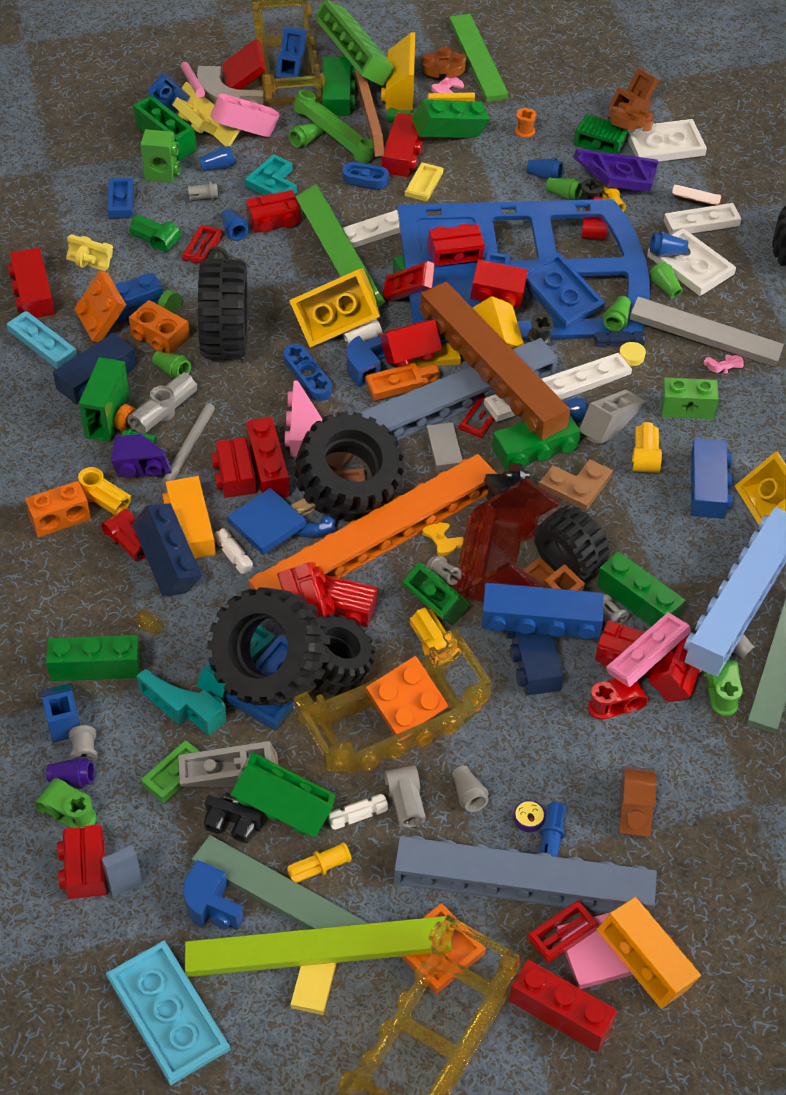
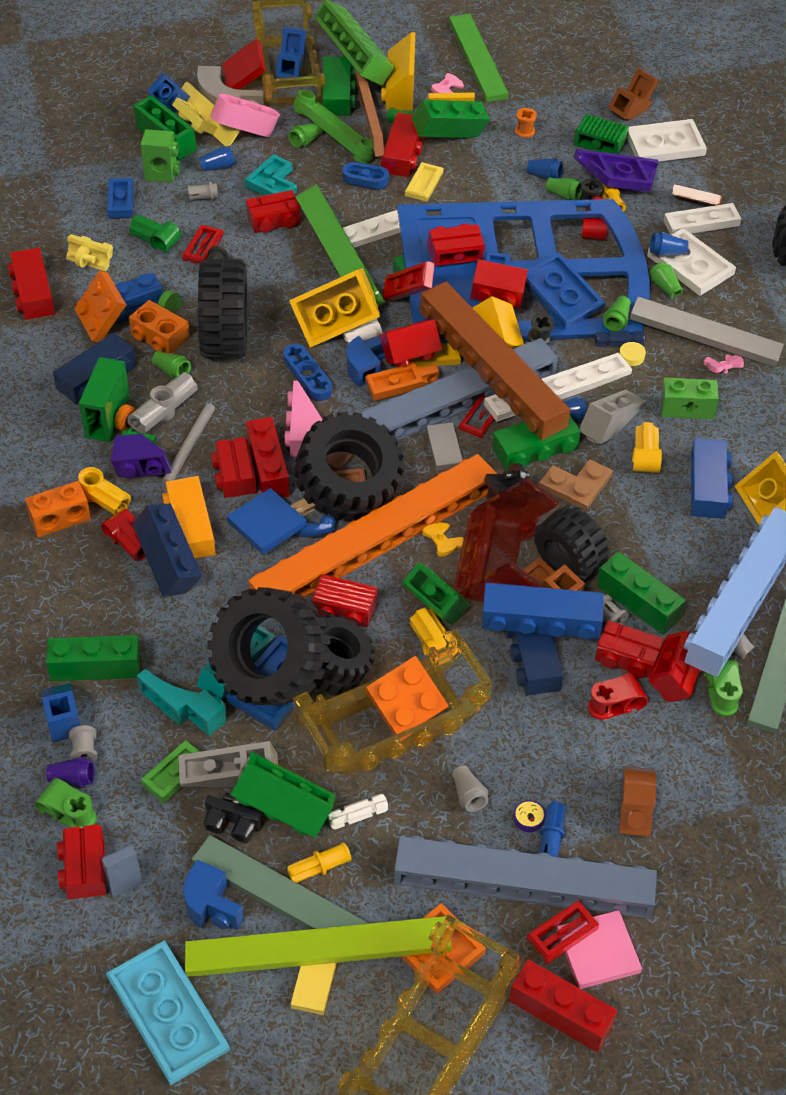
medium azure plate [6,311,77,369] -> none
clear yellow tile [135,609,164,636] -> none
bright pink bar [181,62,205,98] -> none
white axle [214,528,253,574] -> none
blue cone [221,209,248,241] -> none
red brick [277,562,335,617] -> none
light grey piece [384,765,426,828] -> none
dark orange plate [422,47,466,78] -> none
light grey pin [427,556,462,585] -> none
light orange brick [596,897,701,1009] -> none
bright pink tile [606,612,691,687] -> none
dark orange plate [607,102,654,131] -> none

